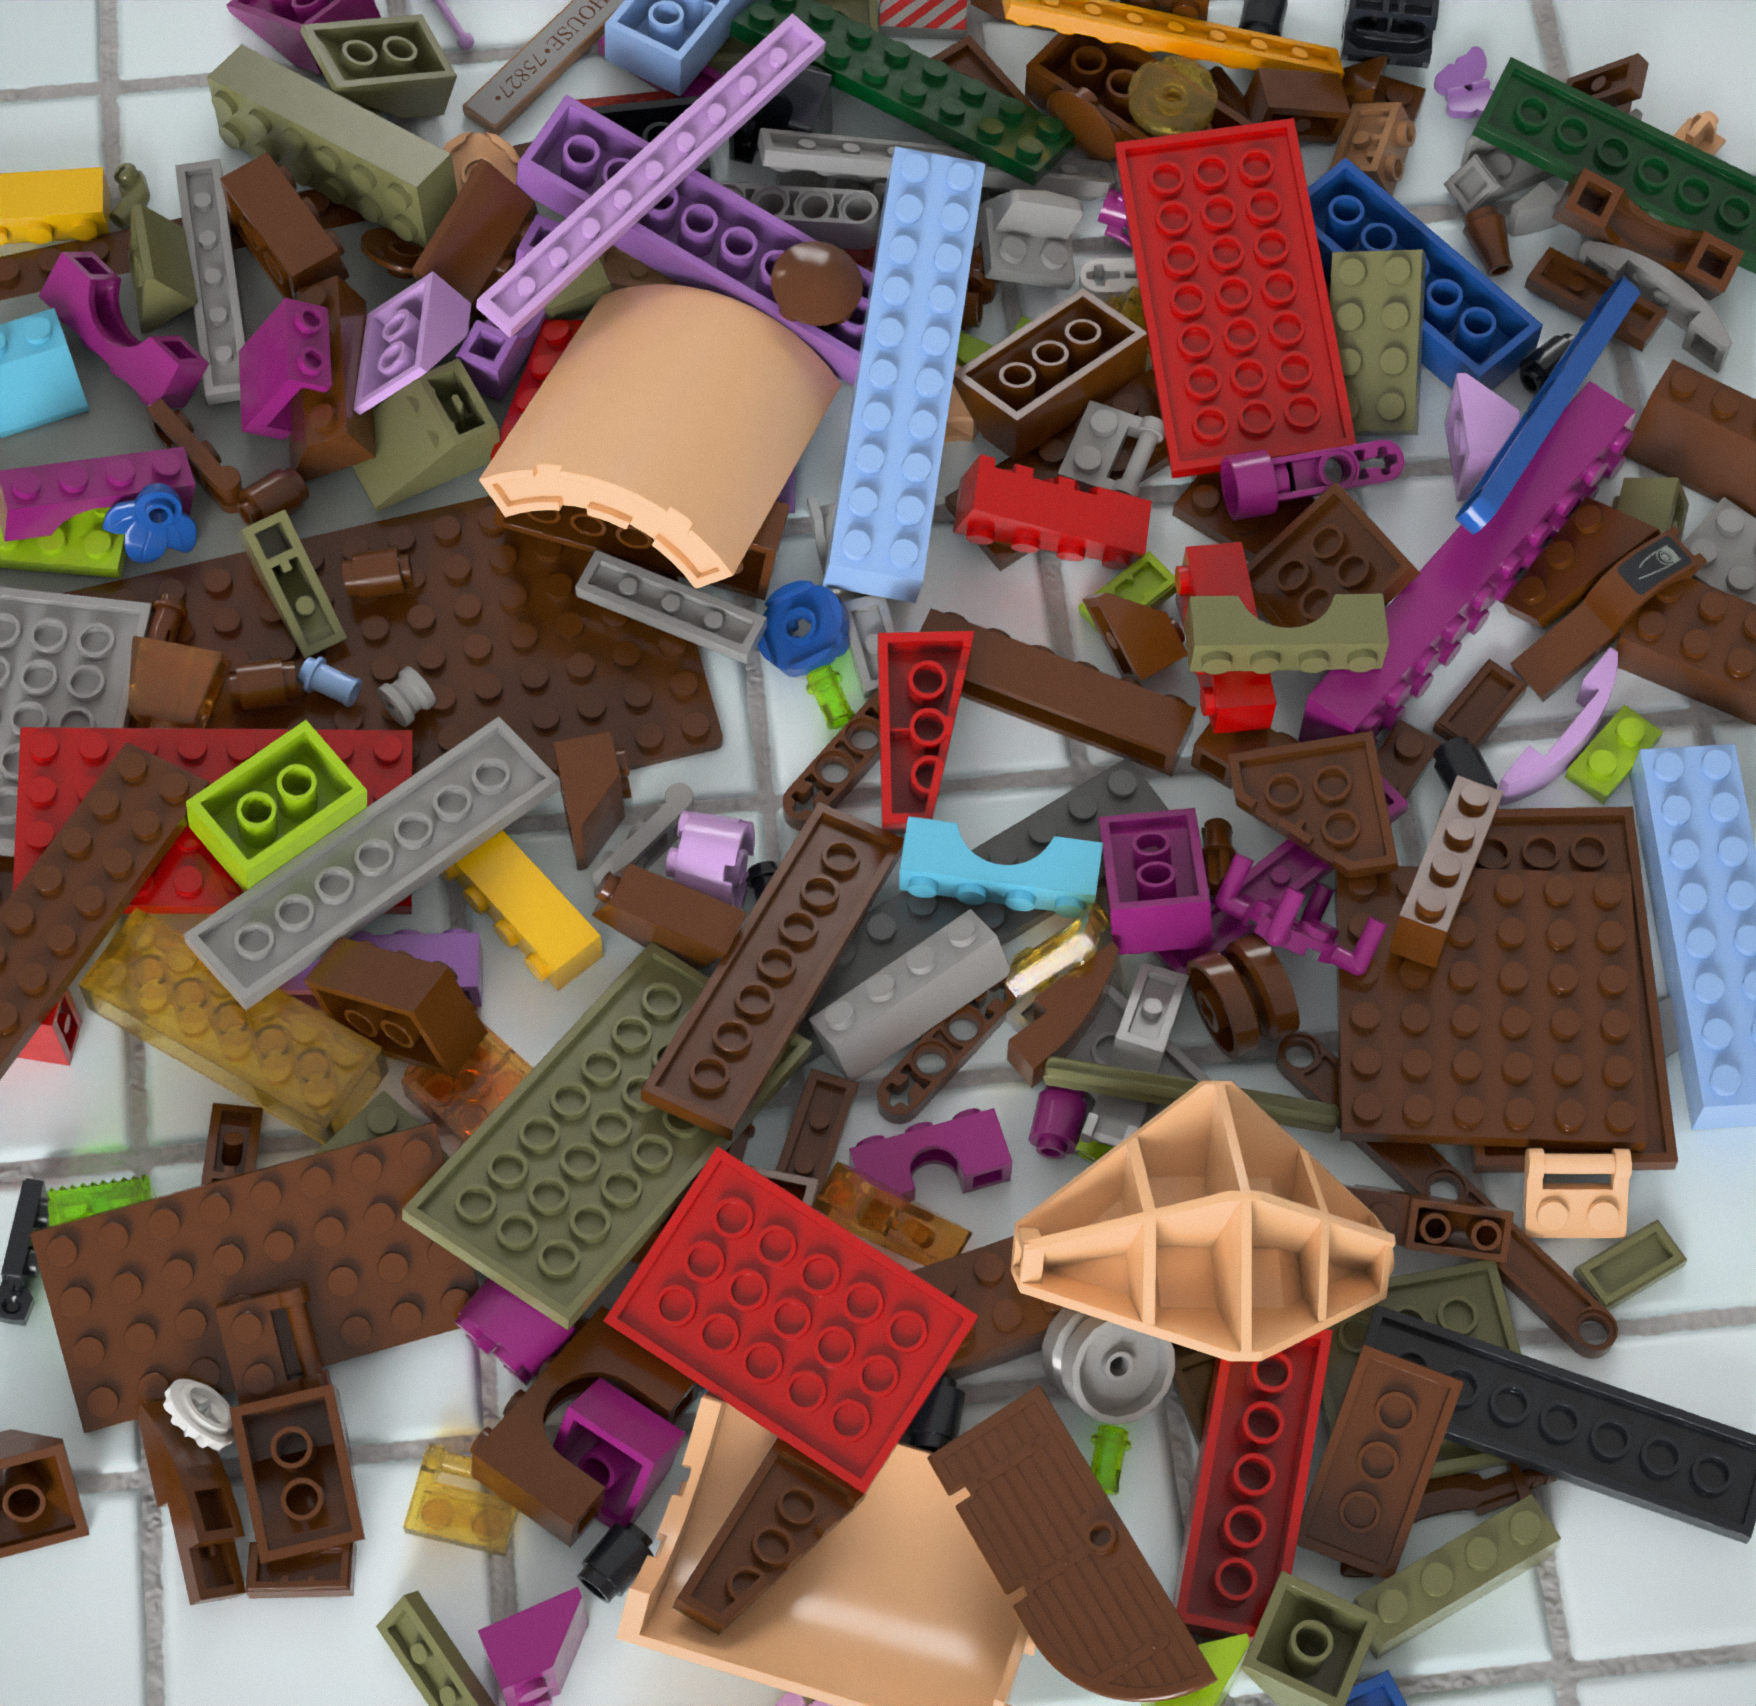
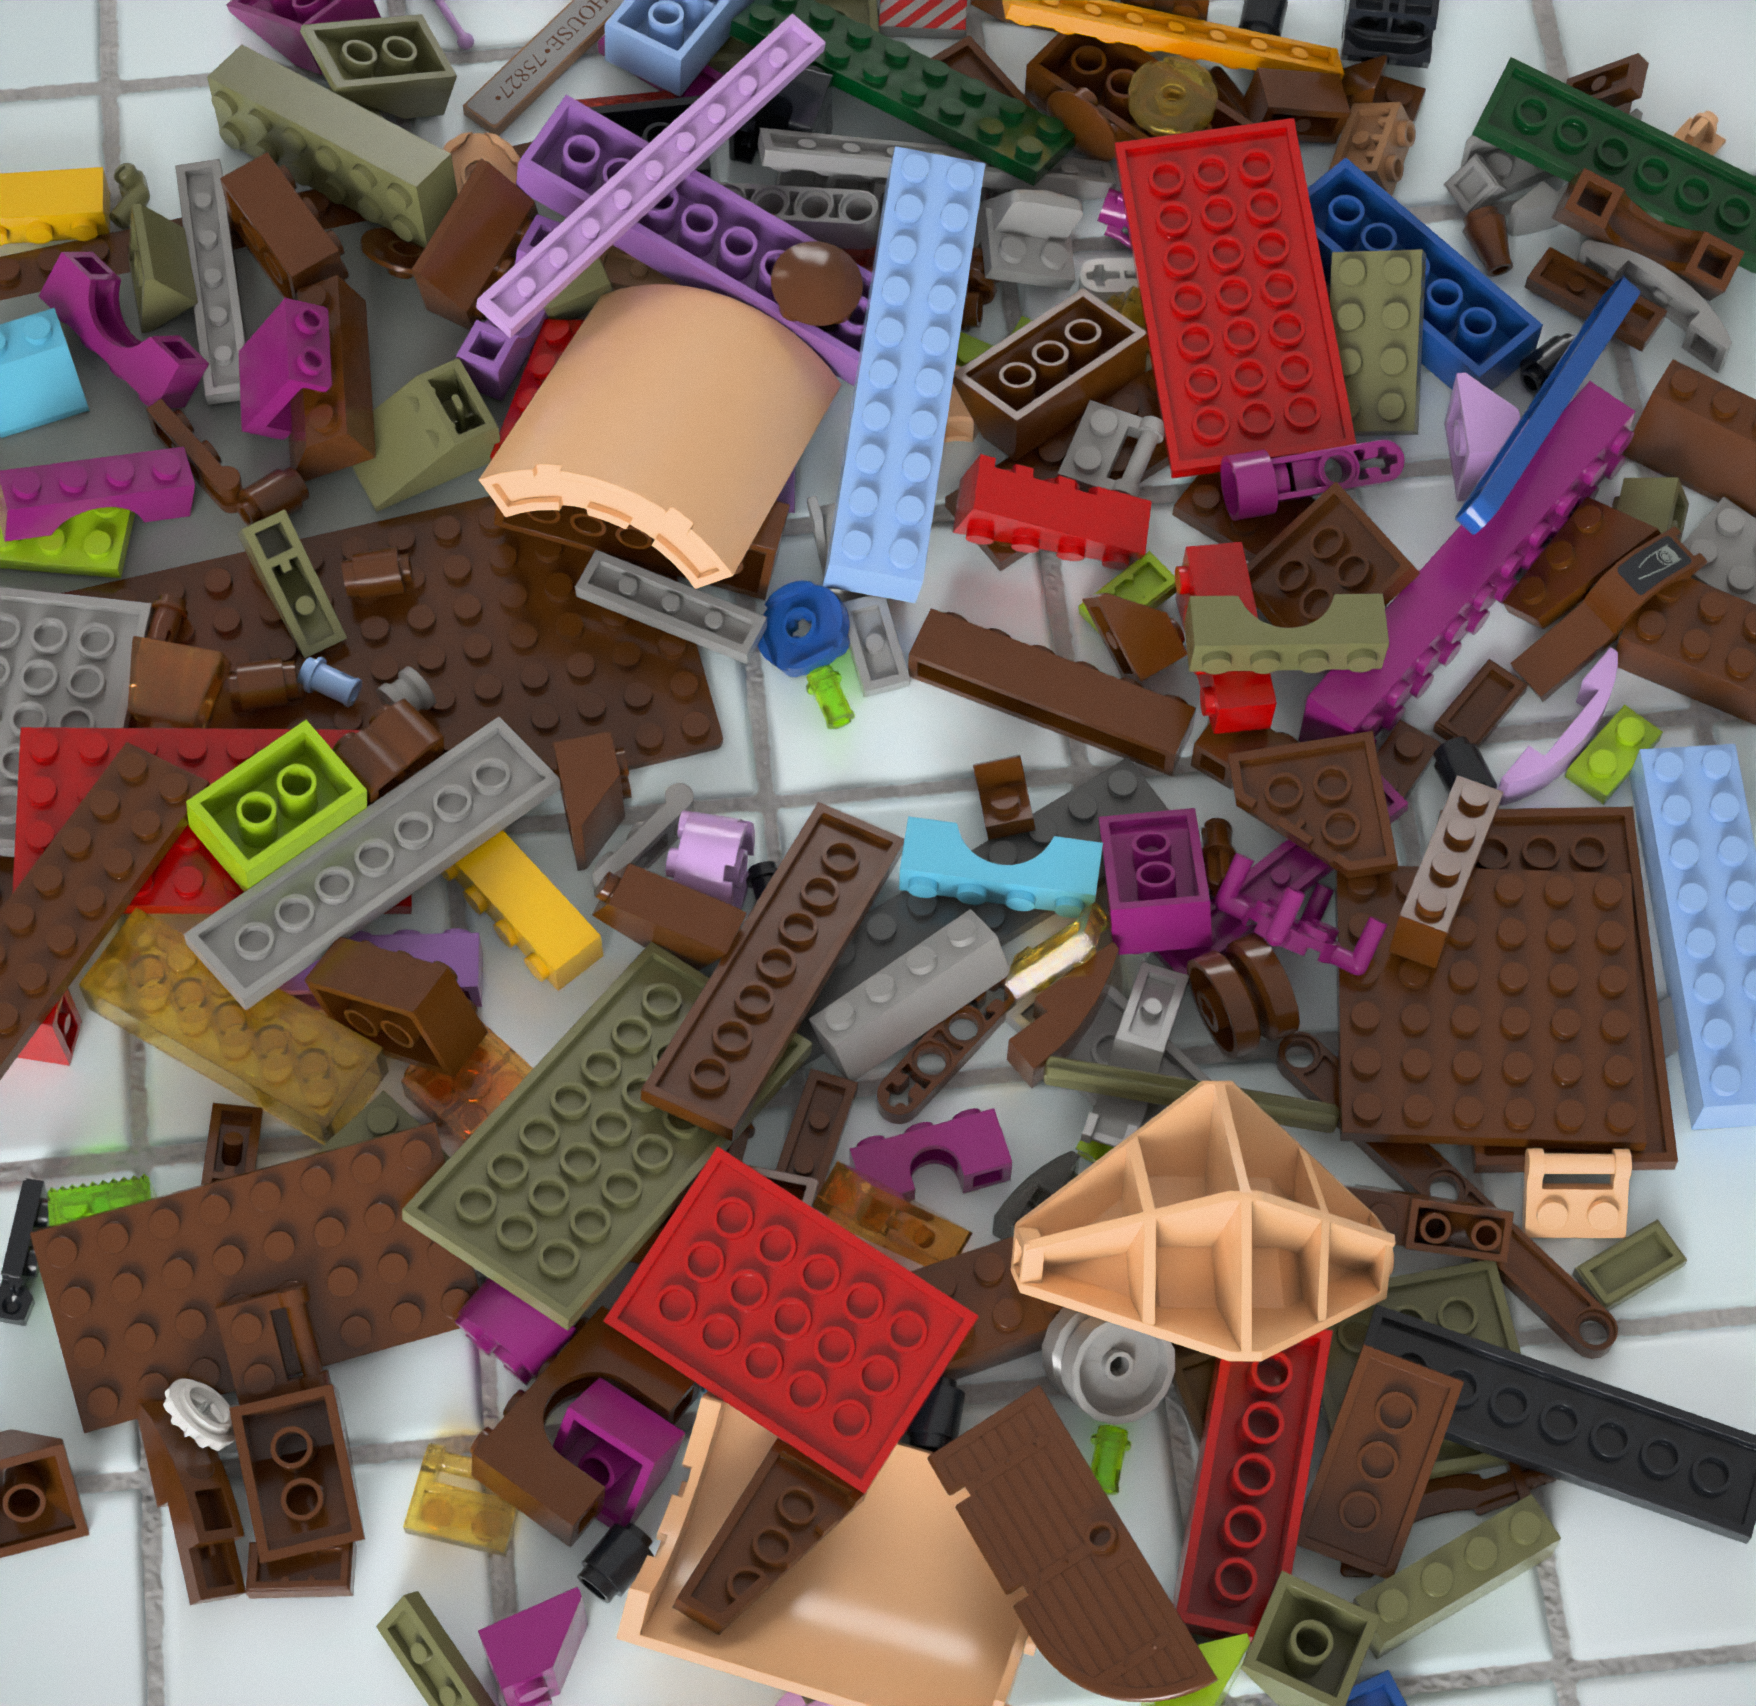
blue plate [103,483,197,564] -> none
lavender slope [353,271,471,415] -> none
reddish brown beam [783,689,880,831] -> none
red wedge [877,631,975,834] -> none
magenta brick [1028,1085,1087,1159] -> none
medium lavender animal [1434,46,1494,119] -> none
none -> reddish brown brick [333,698,444,807]
none -> reddish brown slope [973,754,1036,840]
none -> clear smoke slope [992,1151,1080,1240]

